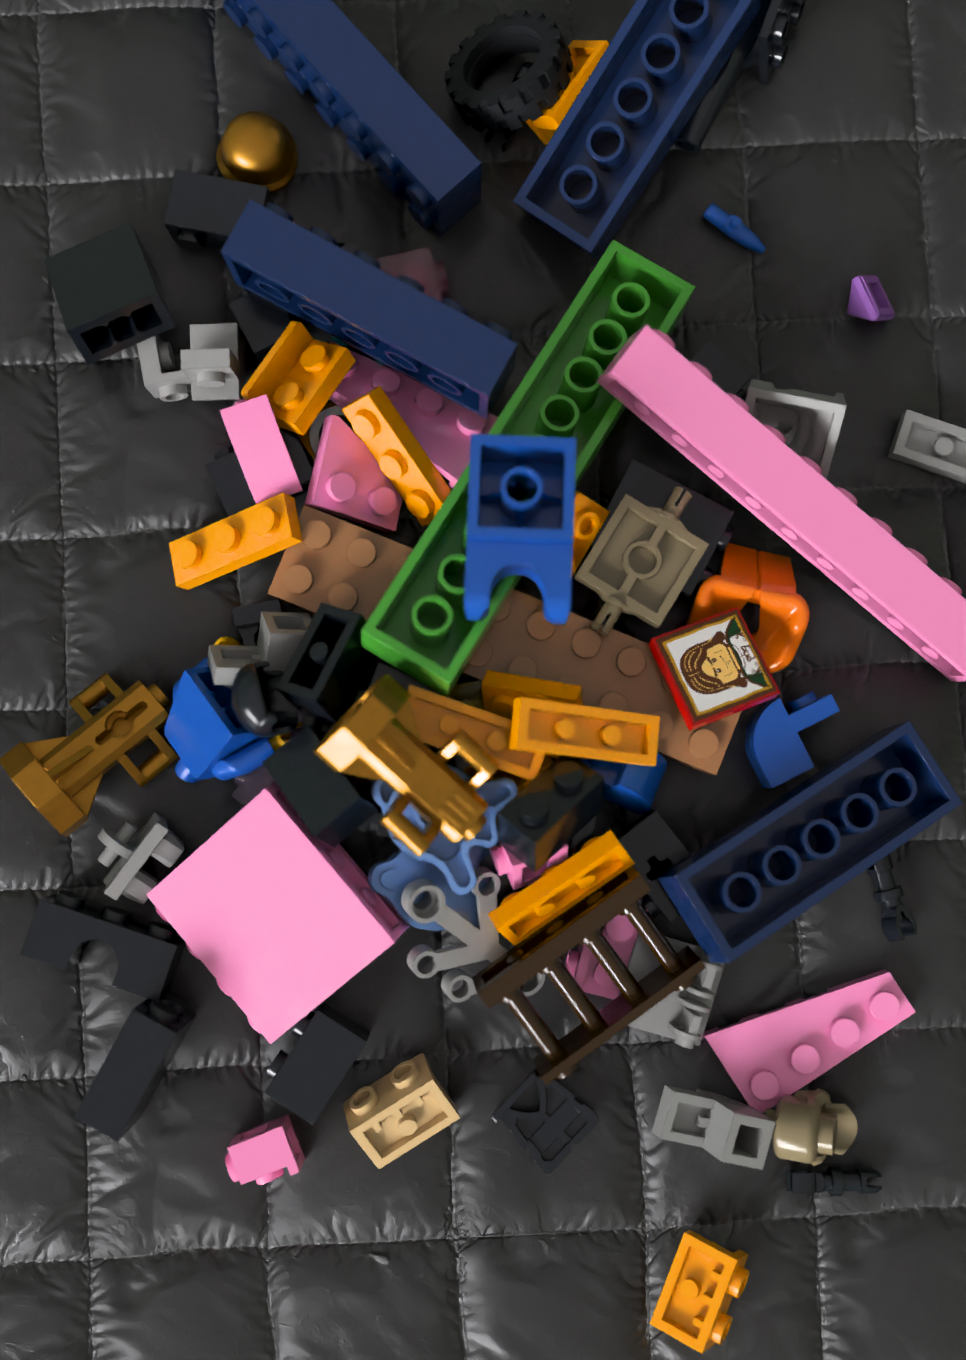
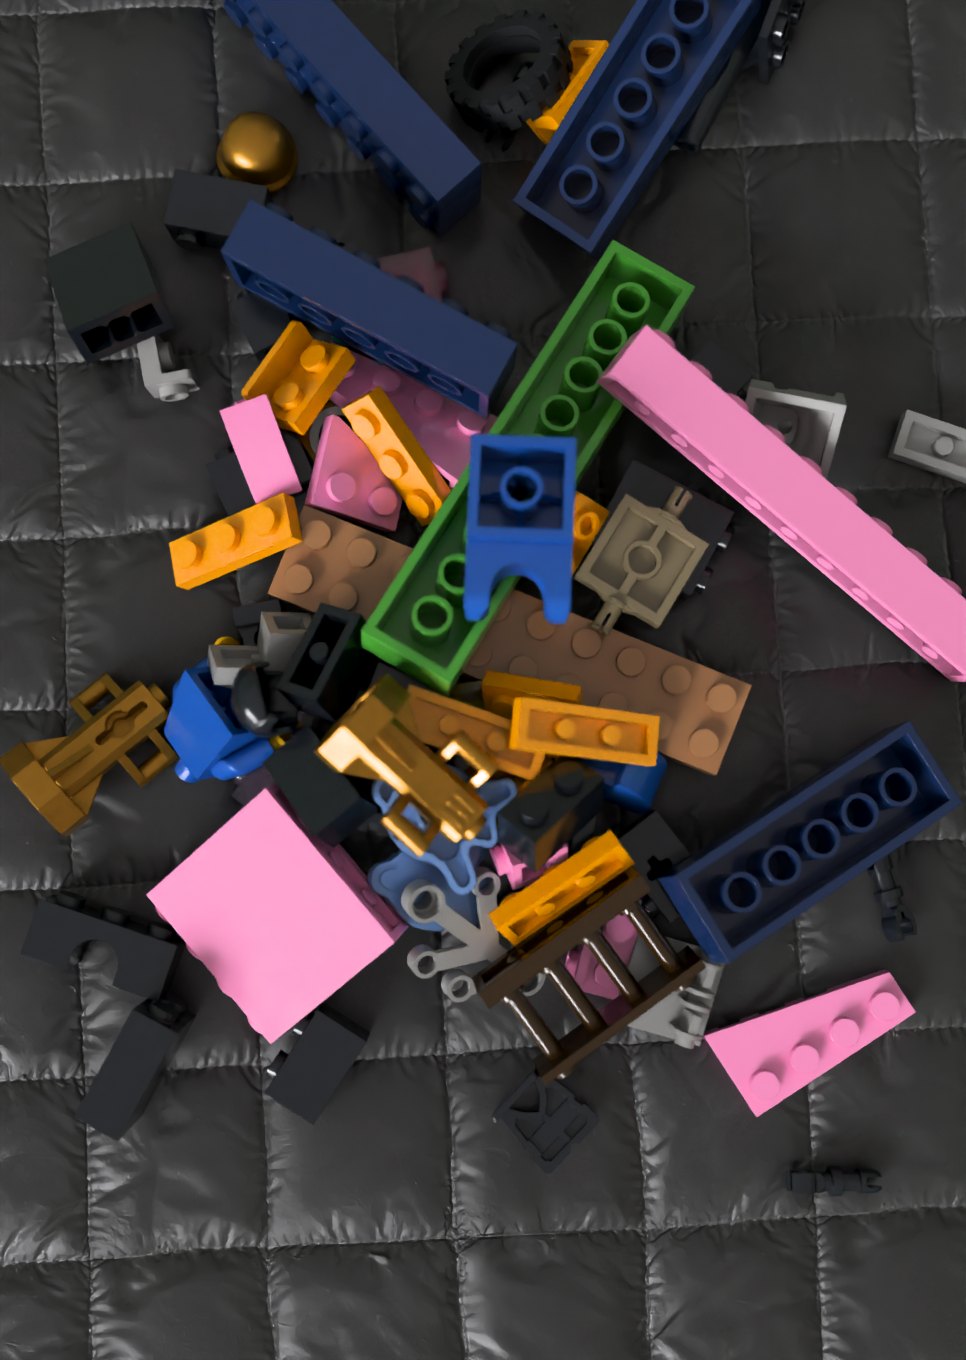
light grey hips [97,811,185,904] -> none
light grey brick [180,323,246,401] -> none
bright pink brick [225,1114,305,1185] -> none
tan bracket [343,1053,460,1169] -> none
tile [648,606,780,731] -> none
light orange bracket [650,1230,750,1354] -> none
light grey brick [652,1085,776,1170] -> none
orange piece [686,543,810,673] -> none
blue helmet [703,202,766,253] -> none
blue brick [745,691,840,788] -> none
dark tan head [765,1088,858,1166] -> none
medium lavender slope [847,275,895,321] -> none

